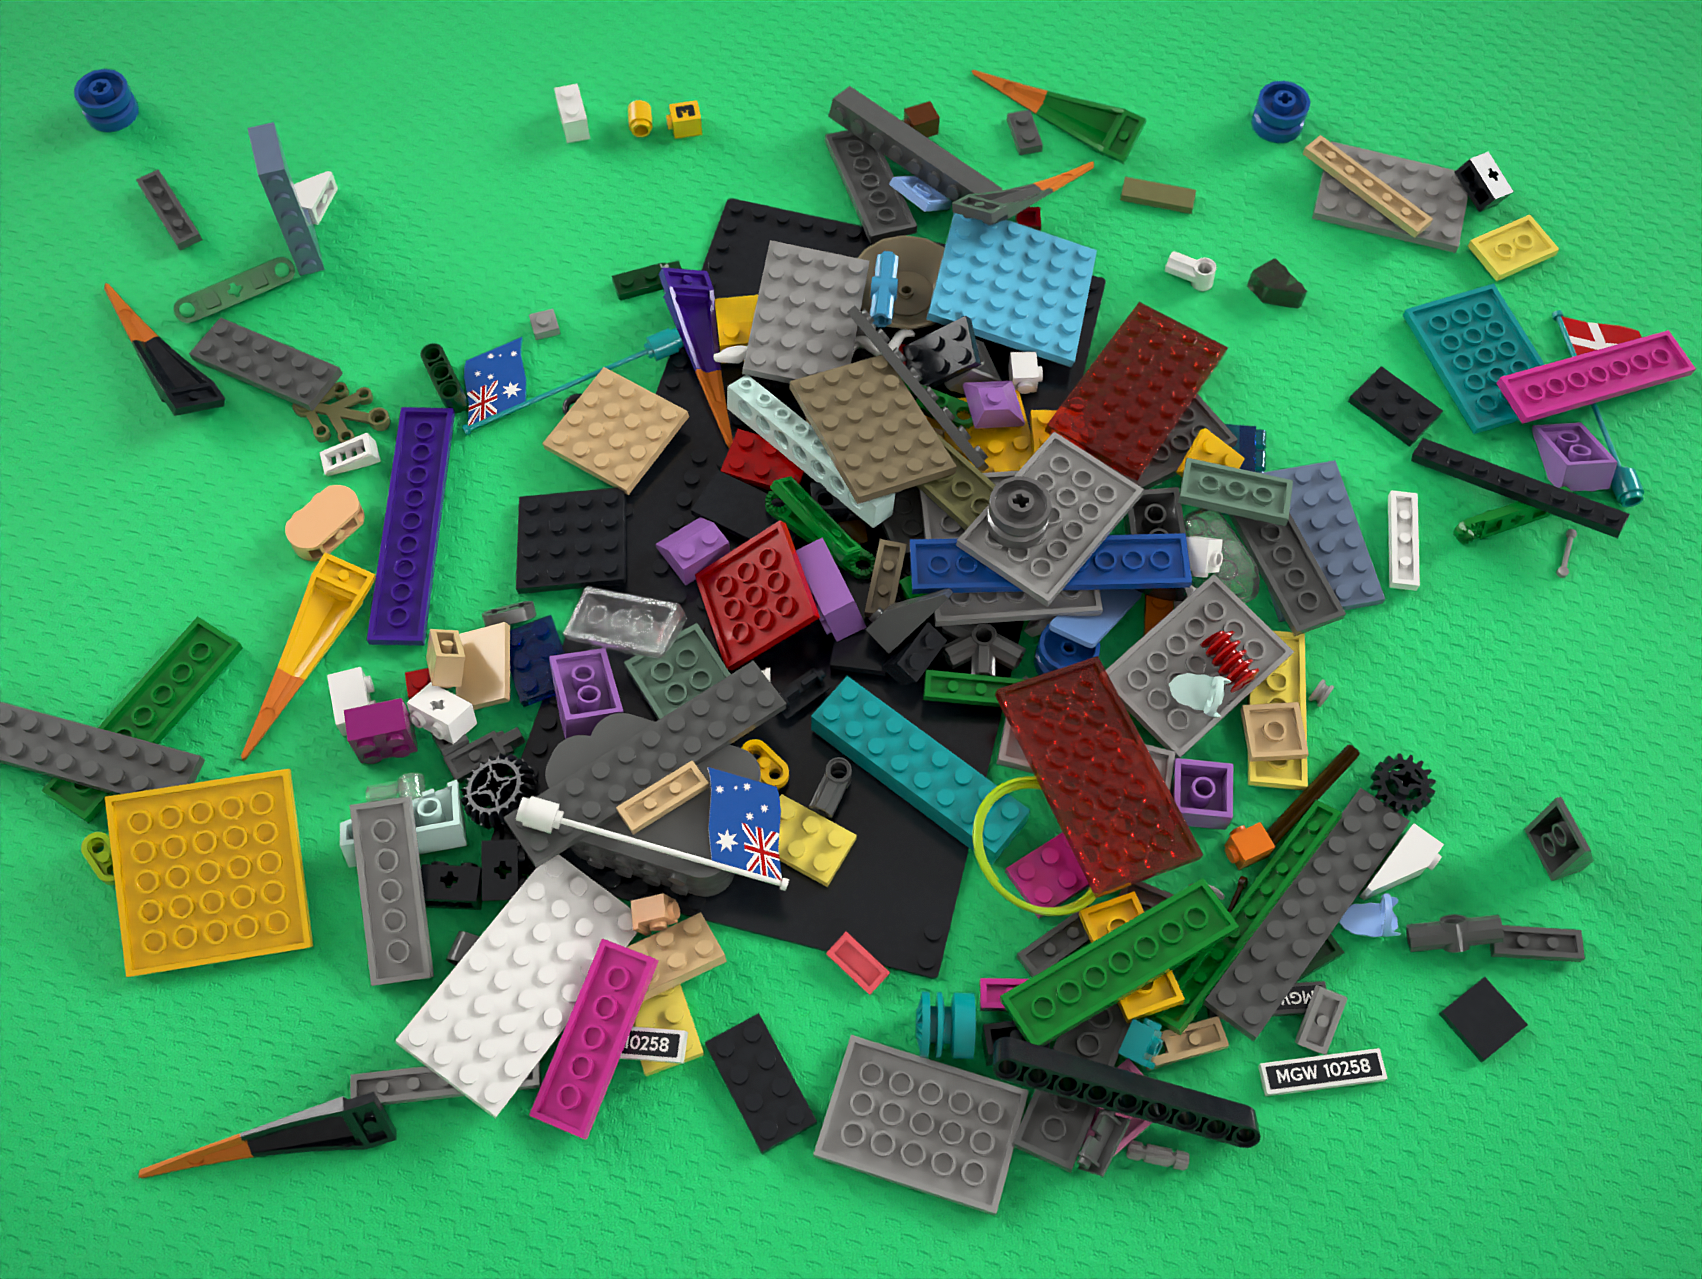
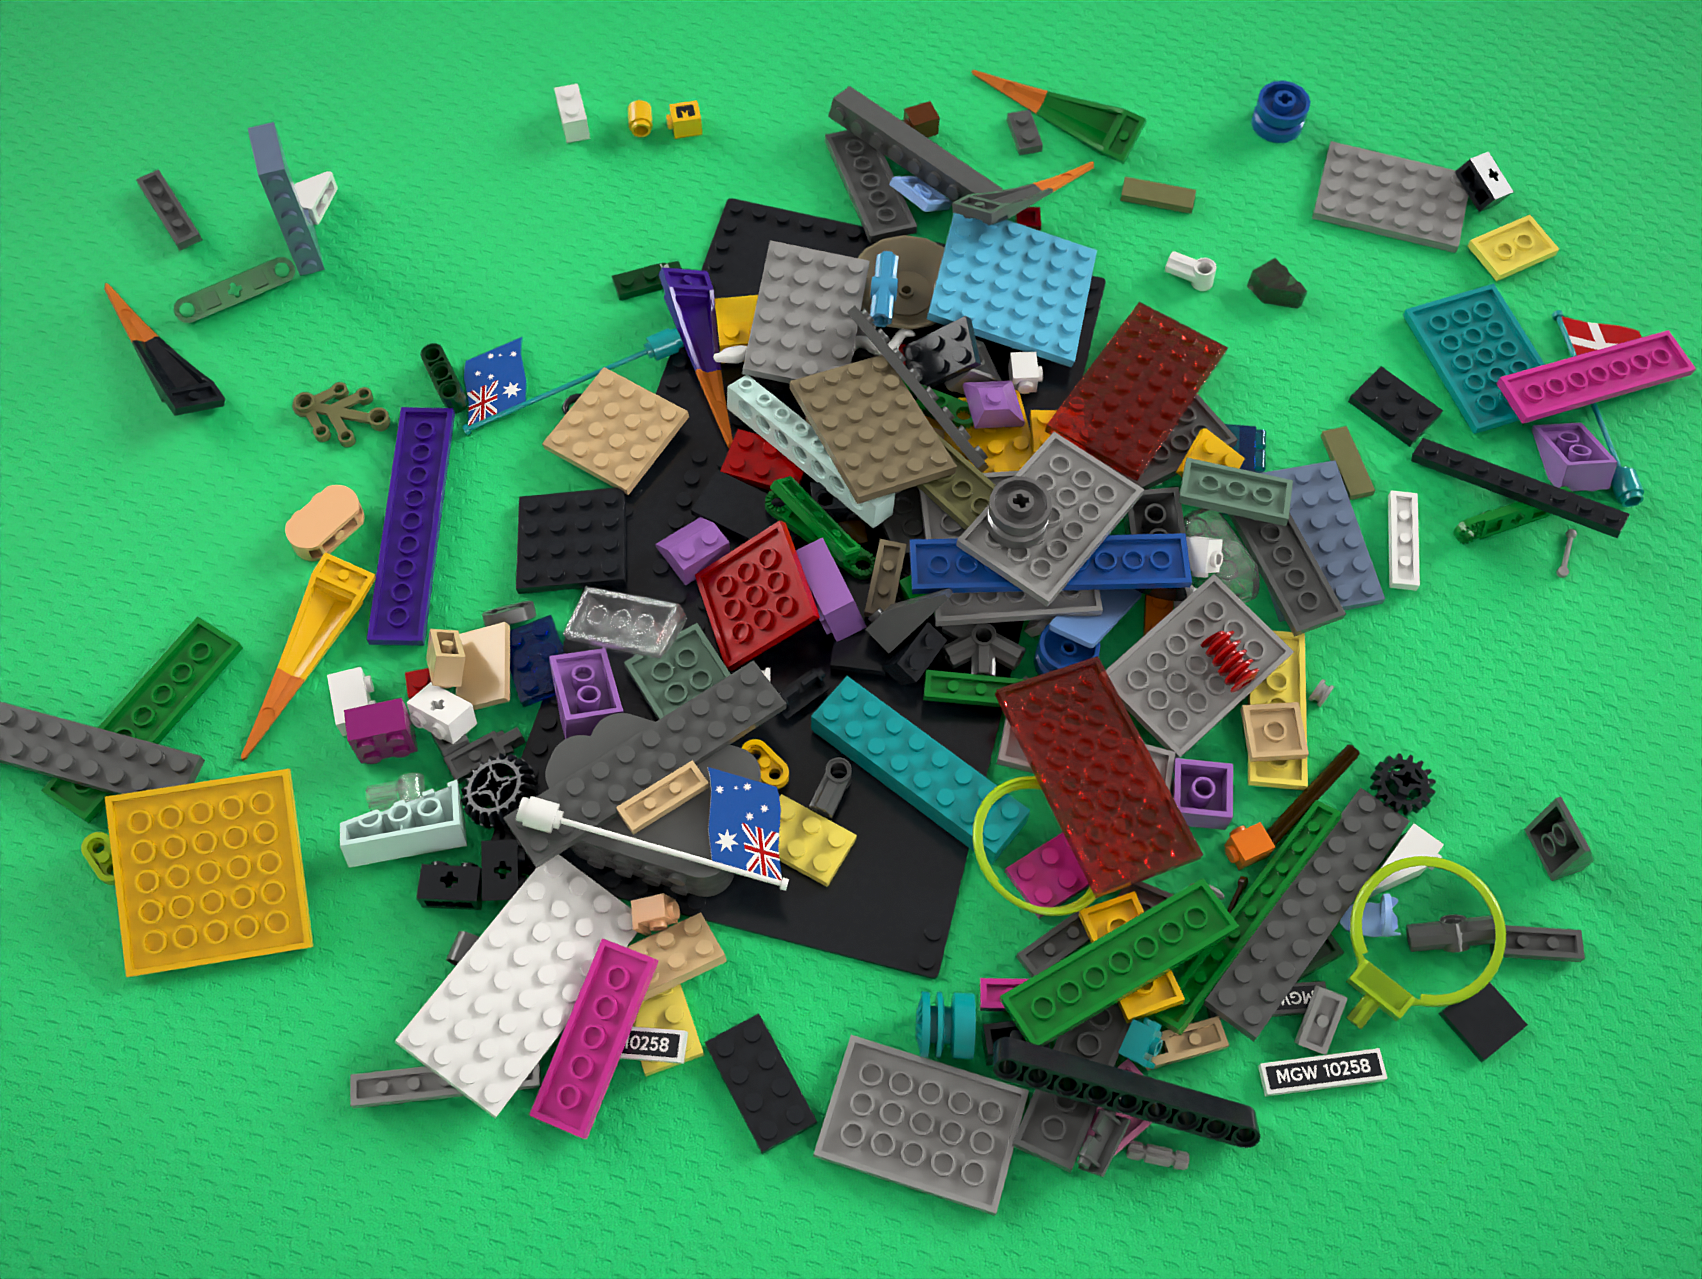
blue wheel [74,69,139,132] -> none
black plate [138,1092,397,1178] -> none
dark grey plate [189,317,343,411] -> none
white slope [319,433,381,476] -> none
light grey plate [350,796,434,986] -> none
light grey plate [529,309,560,340] -> none
coral tile [826,931,890,995] -> none
light aqua piece [1169,673,1231,718] -> none
tan plate [1303,135,1433,238] -> none
none -> olive tile [1321,426,1375,500]
none -> lime brick [1346,856,1506,1030]

